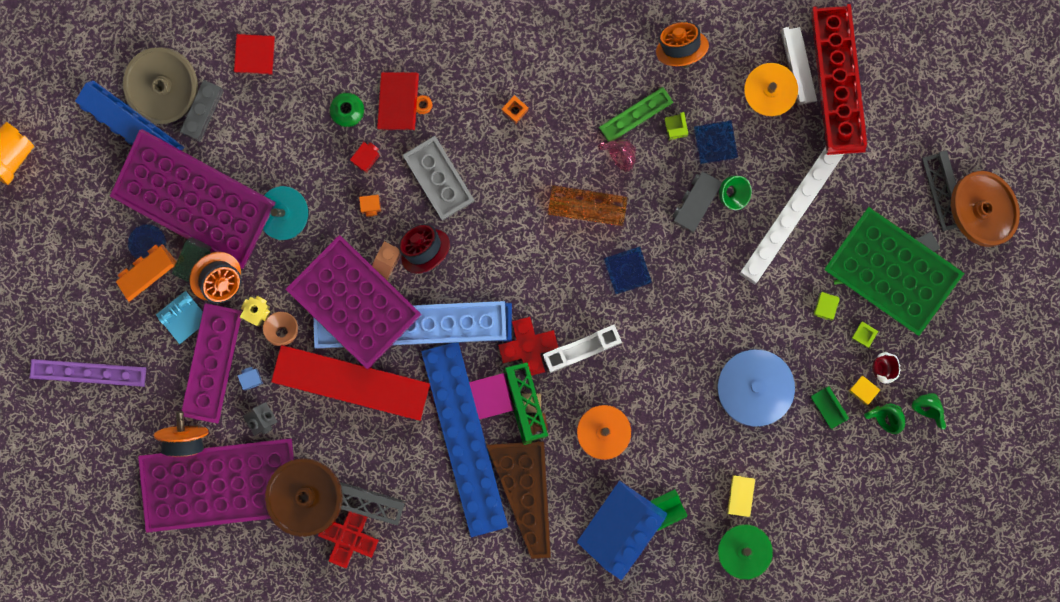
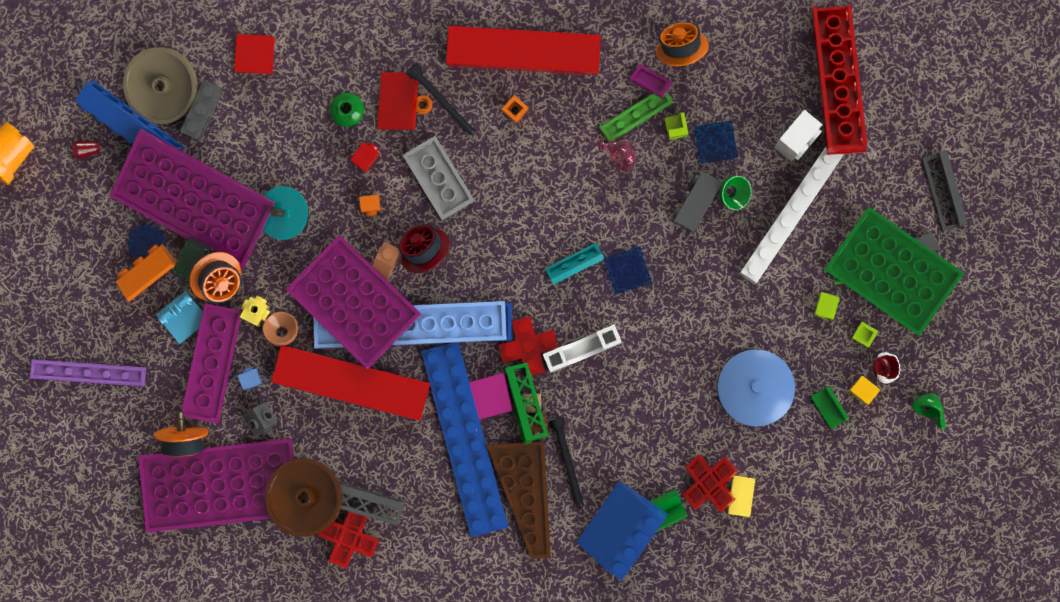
clear orange fence [548,185,628,226] -> none
orange piece [577,405,631,460] -> none
green piece [718,525,773,579] -> none
light orange piece [744,63,798,116] -> none
white fence [781,27,817,105] -> none
green hat [864,403,905,434] -> none
dark orange dish [951,171,1020,247] -> none
none -> dark red cone [72,141,100,159]
none -> black piece [406,63,475,135]
none -> red tile [446,26,601,76]
none -> teal plate [545,243,605,285]
none -> black piece [549,417,584,508]
none -> magenta tile [630,64,672,99]
none -> red plate [682,455,738,512]
none -> white brick [774,110,822,162]

